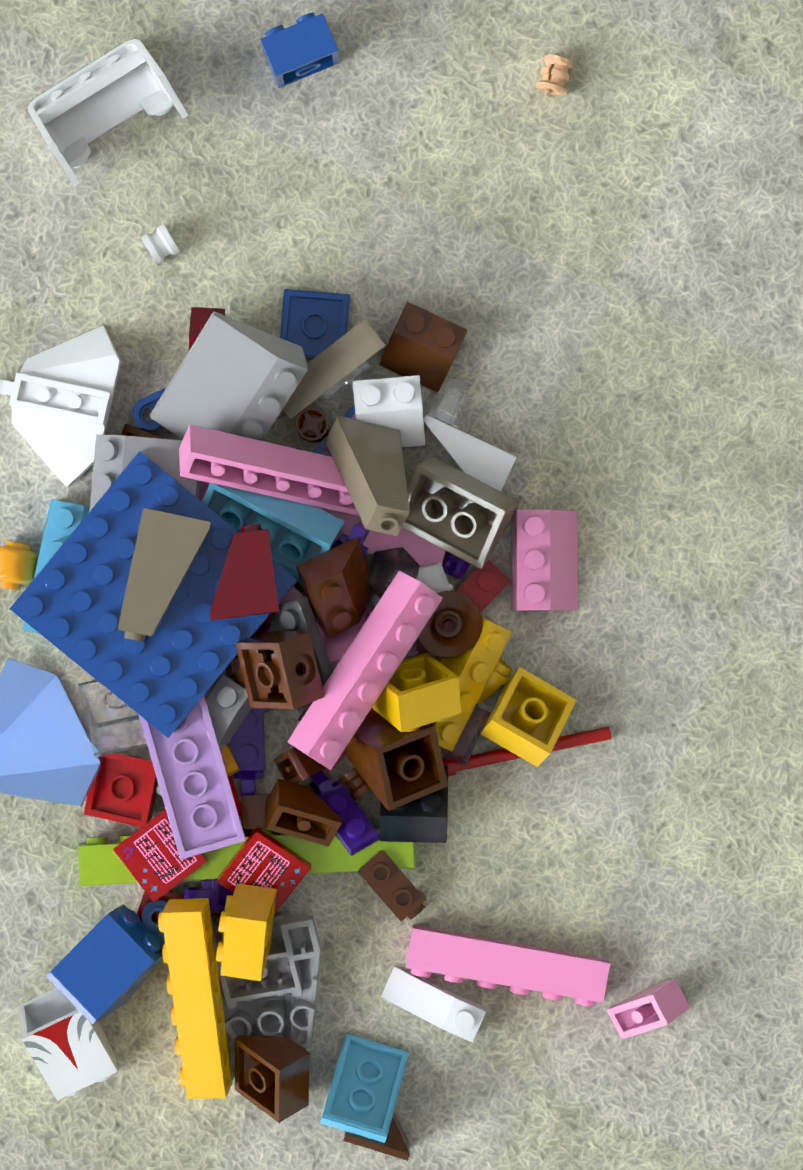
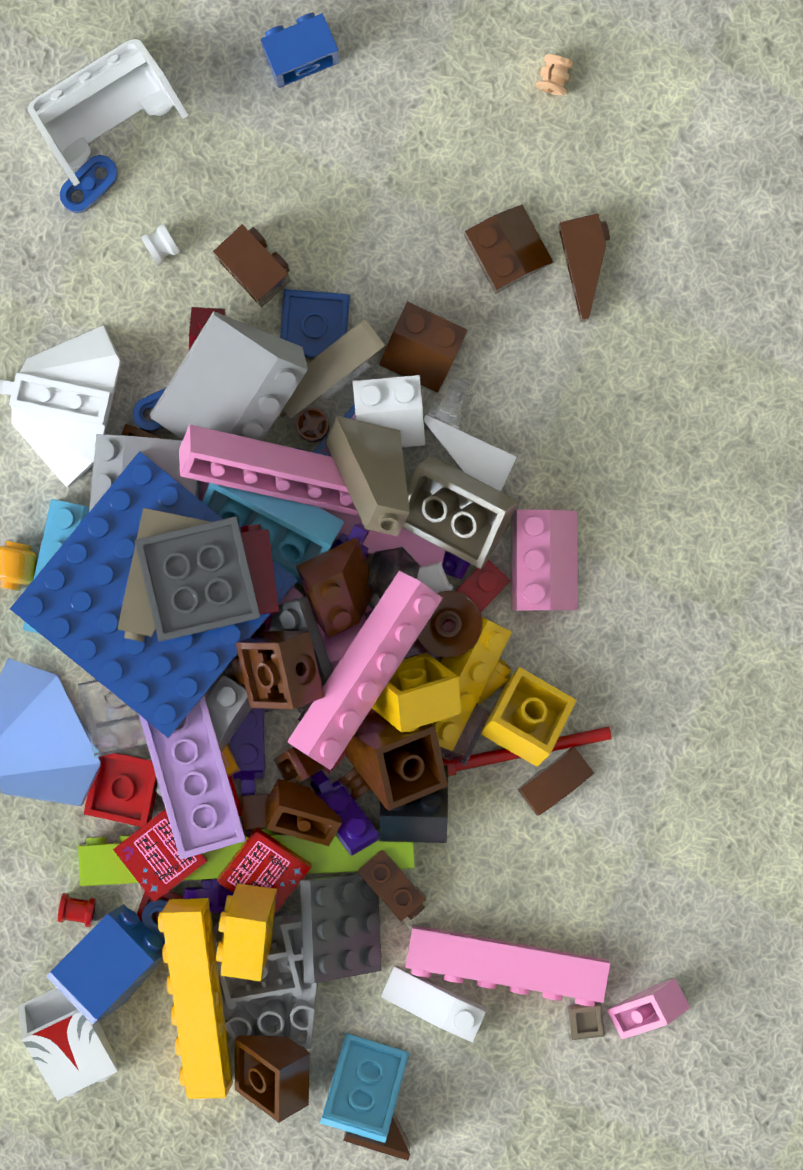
none -> red bush [57,893,96,928]
none -> blue plate [60,155,118,213]
none -> dark grey plate [135,516,261,642]
none -> reddish brown brick [213,224,291,308]
none -> dark grey plate [300,872,382,983]
none -> reddish brown slope [464,204,554,294]
none -> reddish brown slope [517,747,594,816]
none -> reddish brown slope [558,213,610,323]
none -> dark tan tile [568,1002,605,1040]

